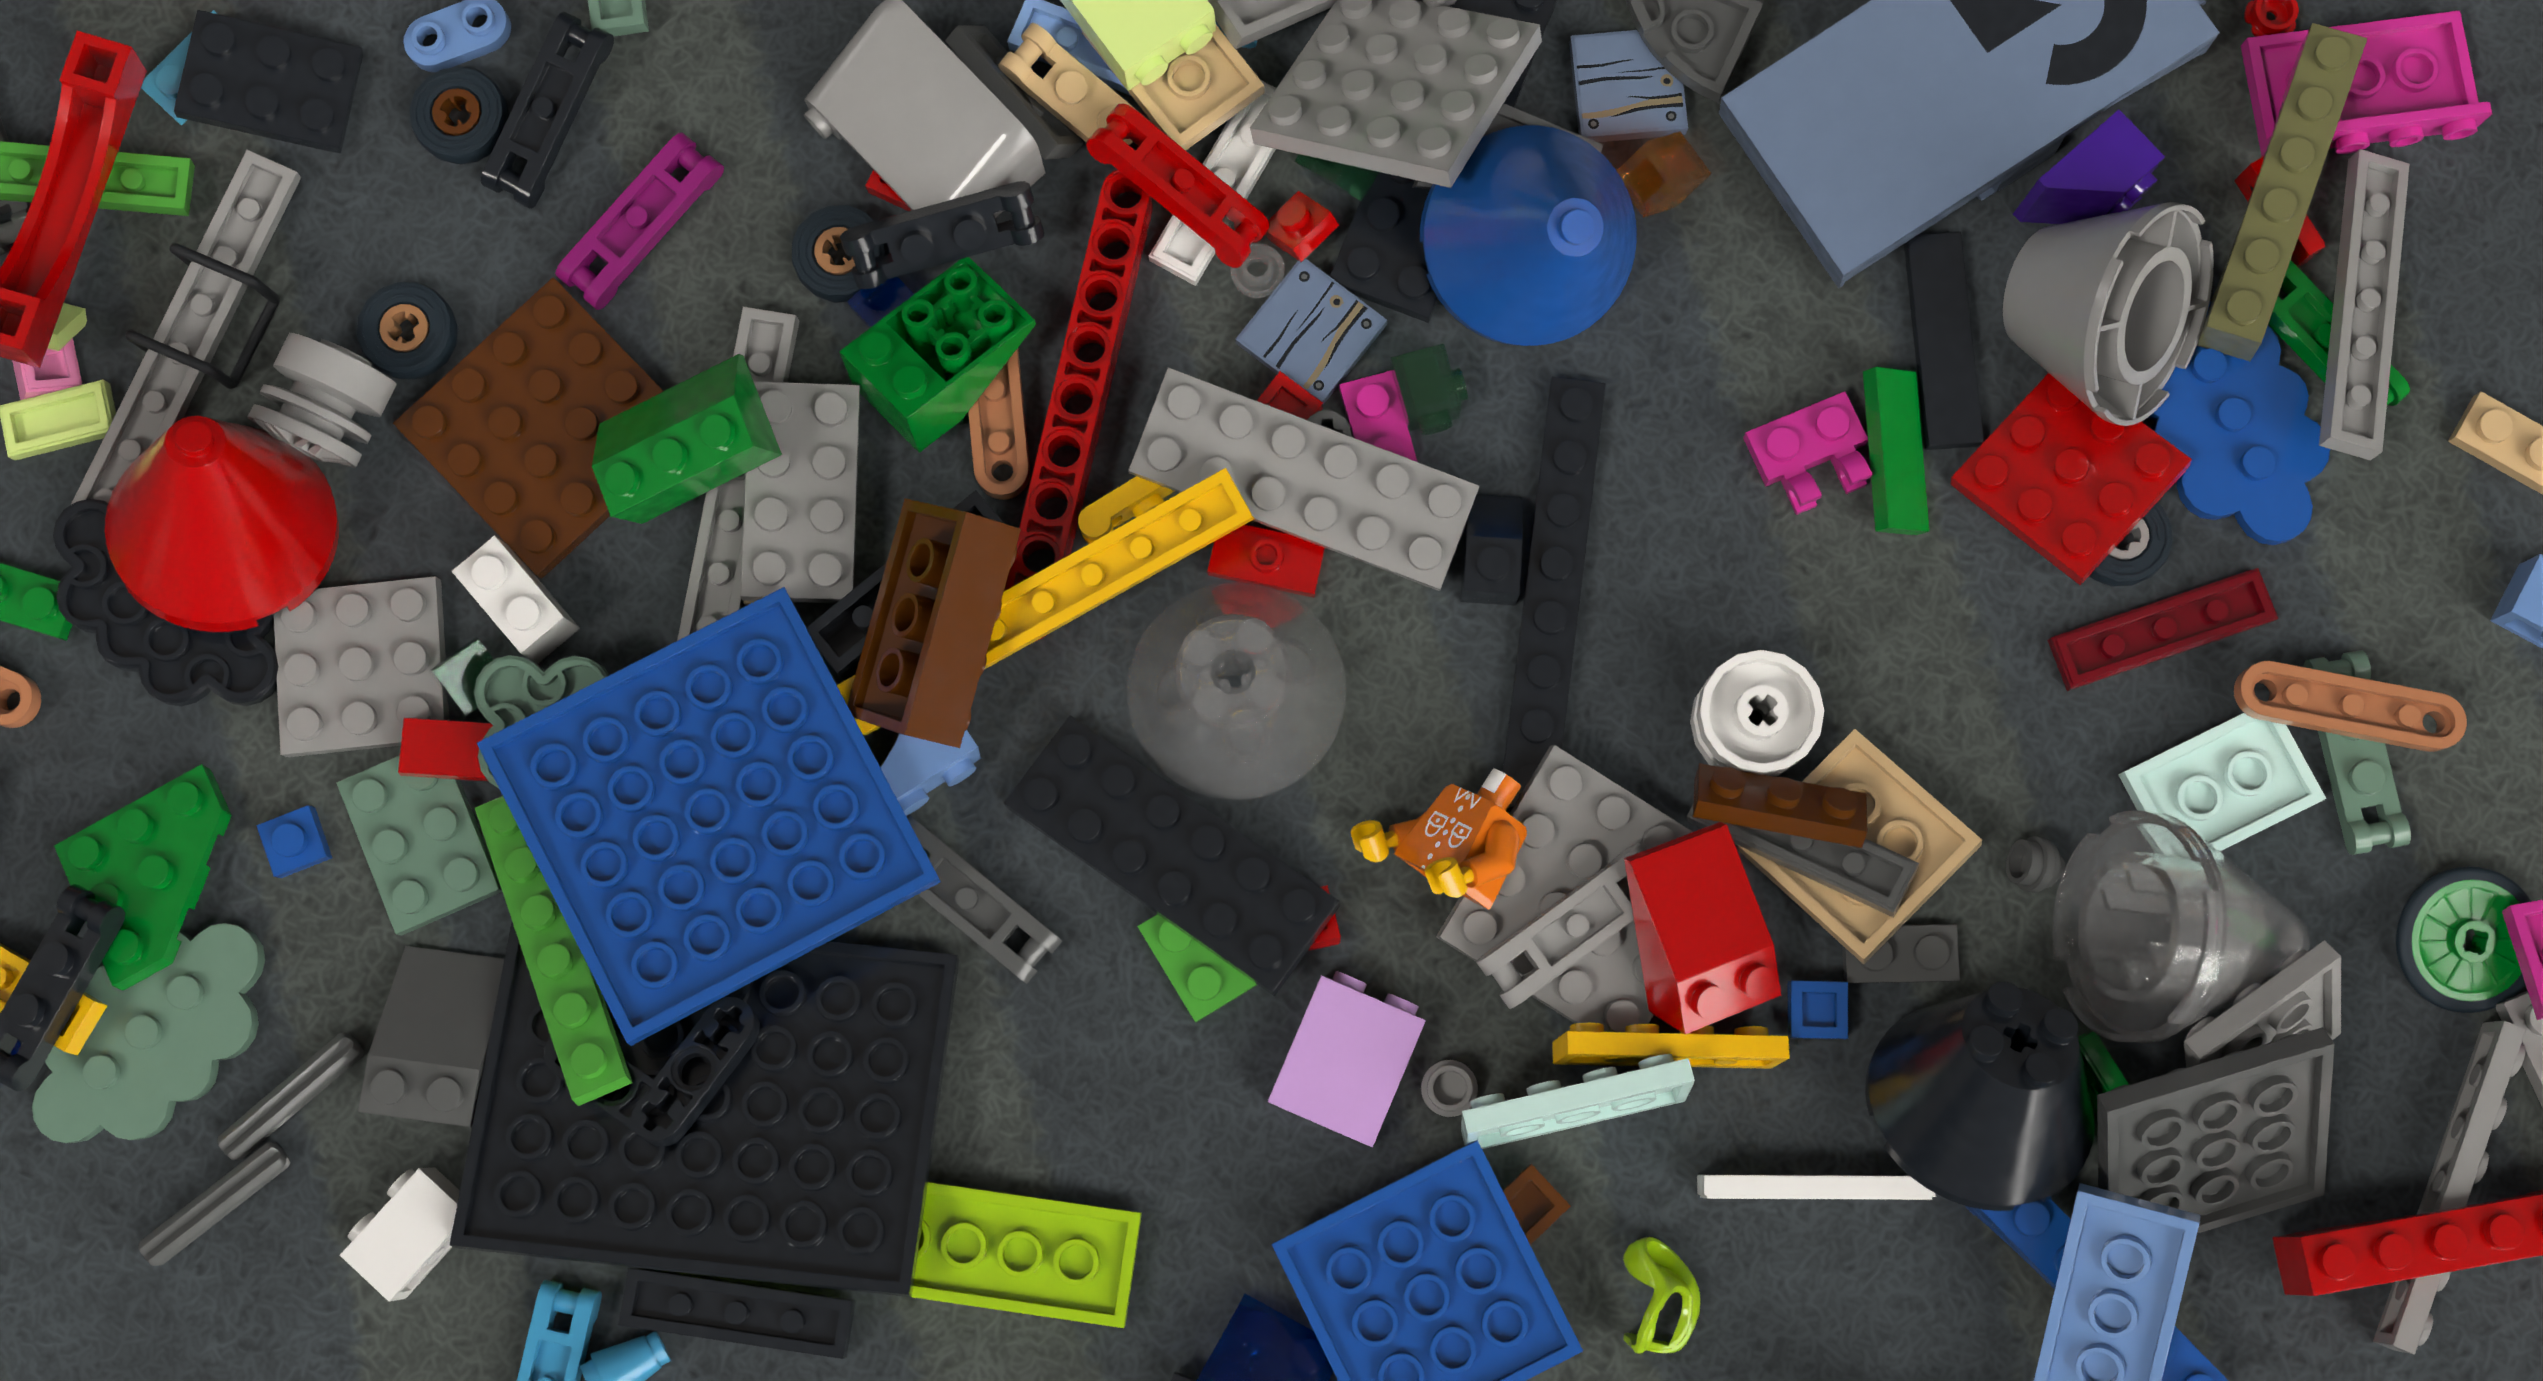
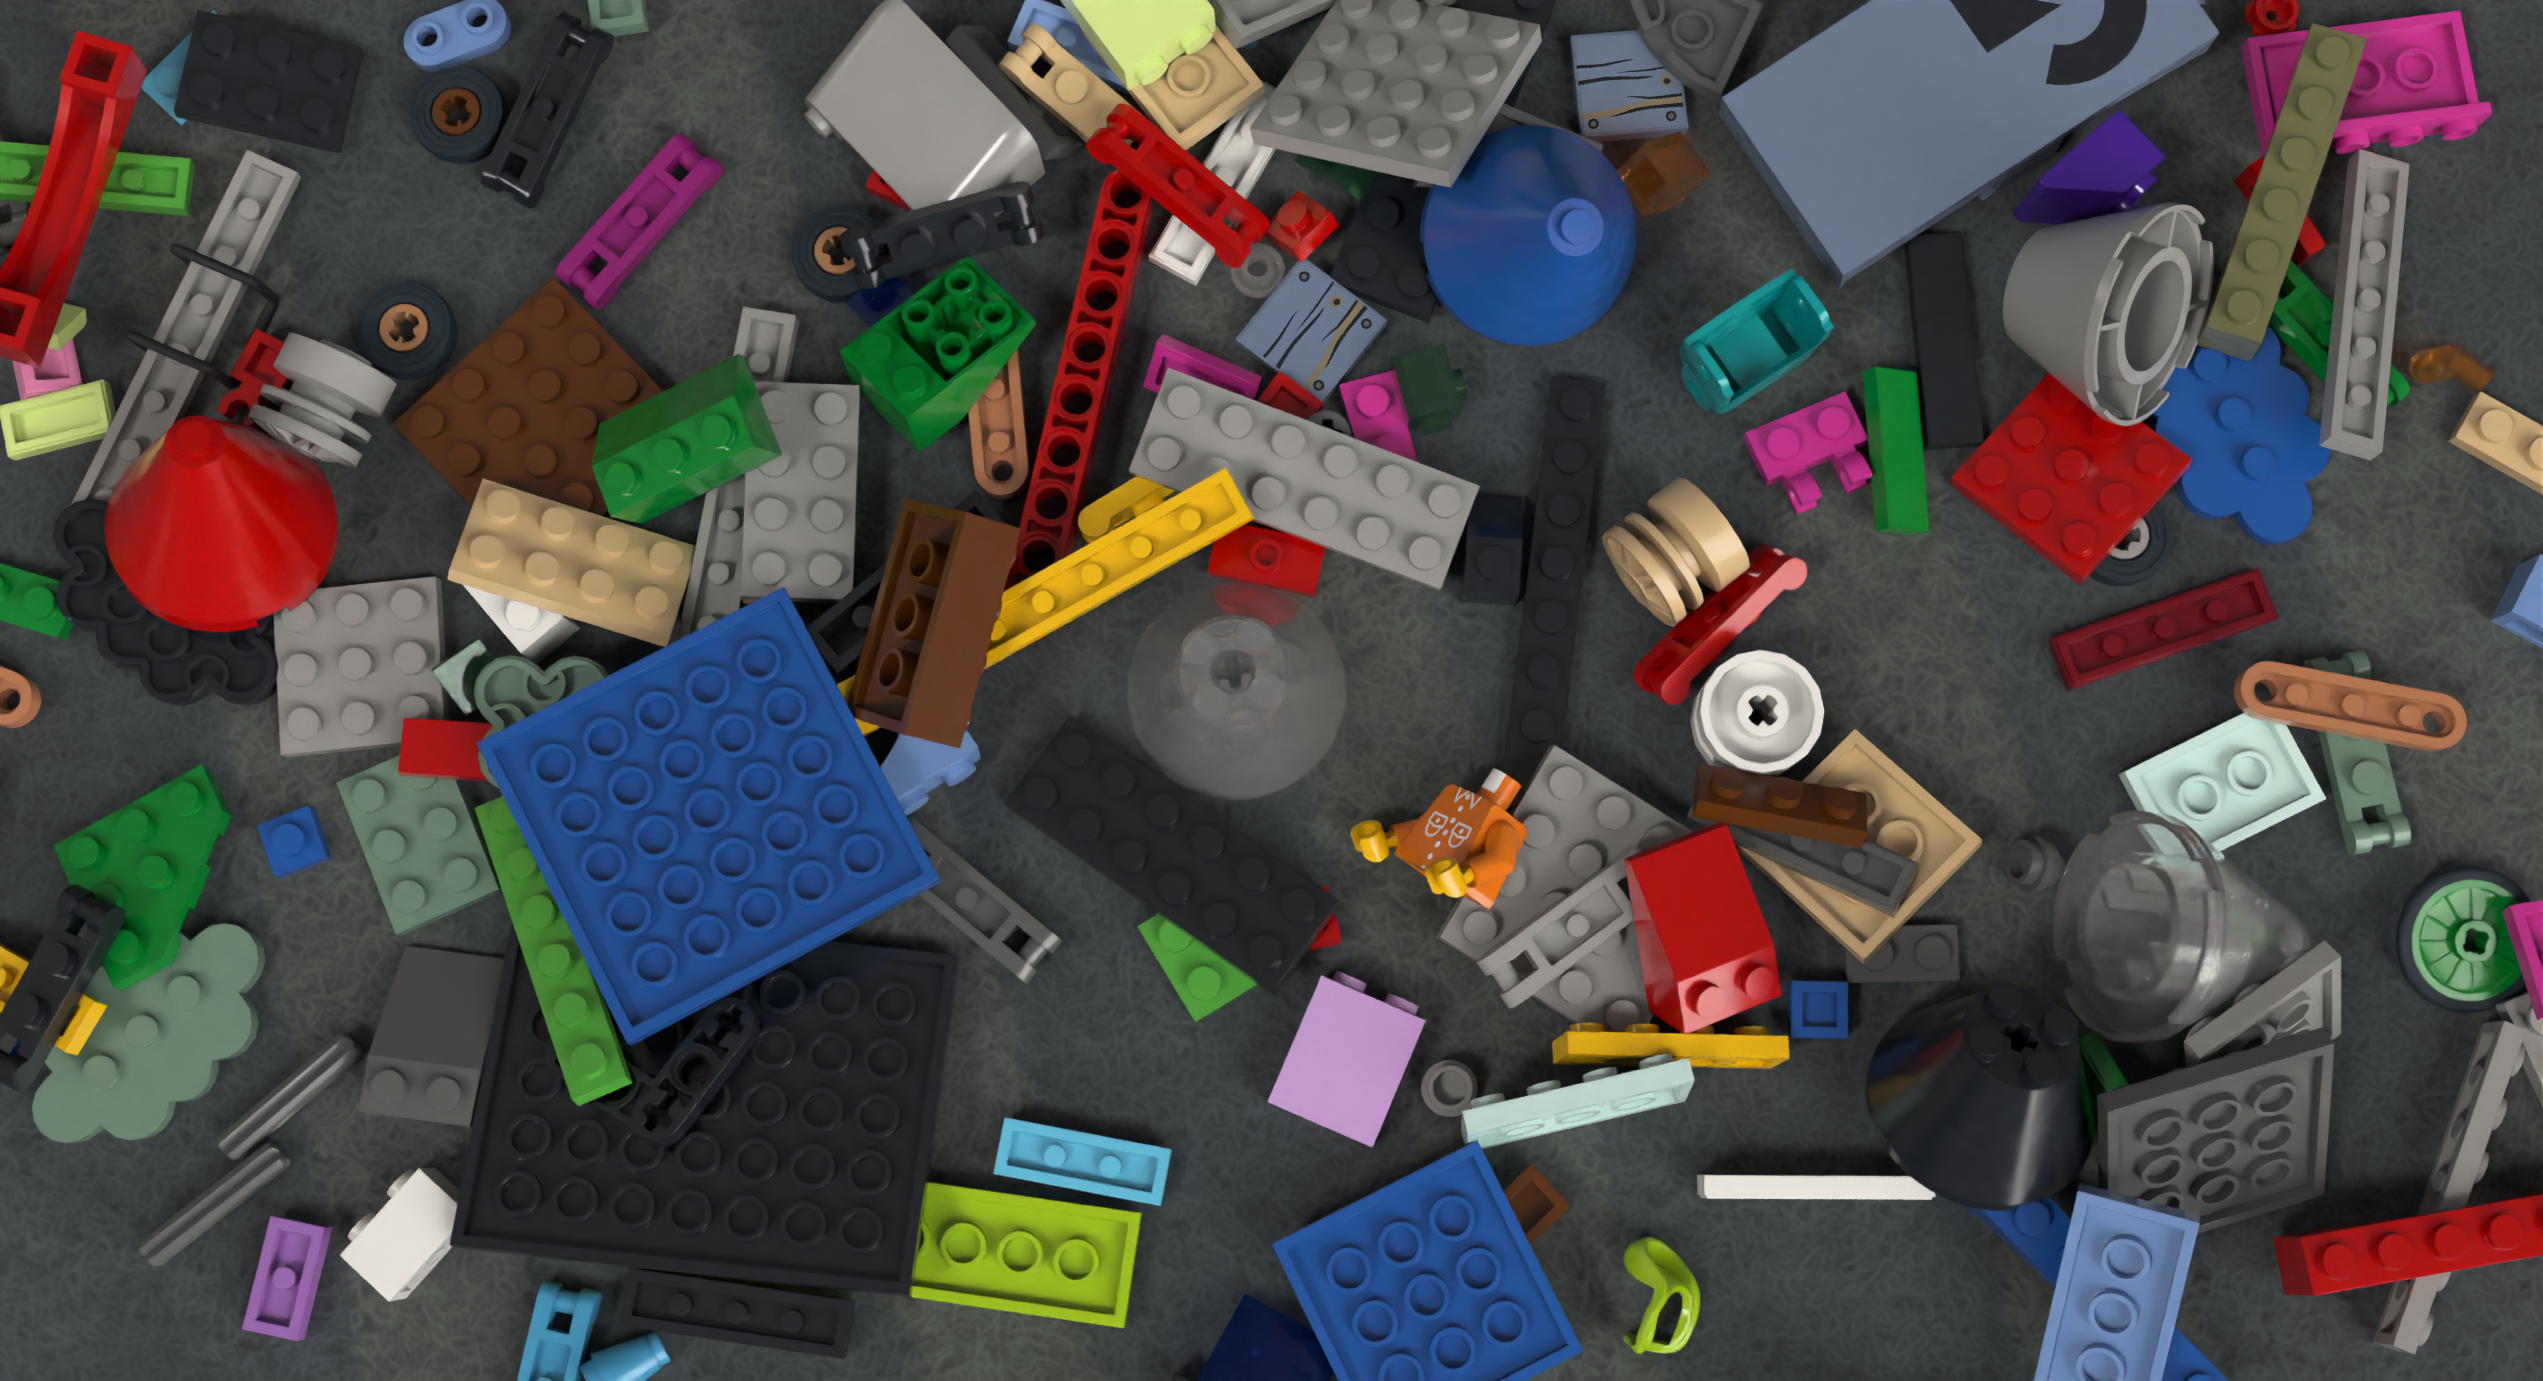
none -> red plate [218,328,293,429]
none -> medium lavender plate [242,1215,333,1341]
none -> tan plate [447,479,696,647]
none -> medium azure plate [993,1117,1172,1206]
none -> dark pink plate [1143,334,1262,400]
none -> tan wheel [1602,477,1750,627]
none -> red plate [1633,544,1807,705]
none -> teal piece [1679,269,1834,414]
none -> clear orange arm [2409,344,2495,394]

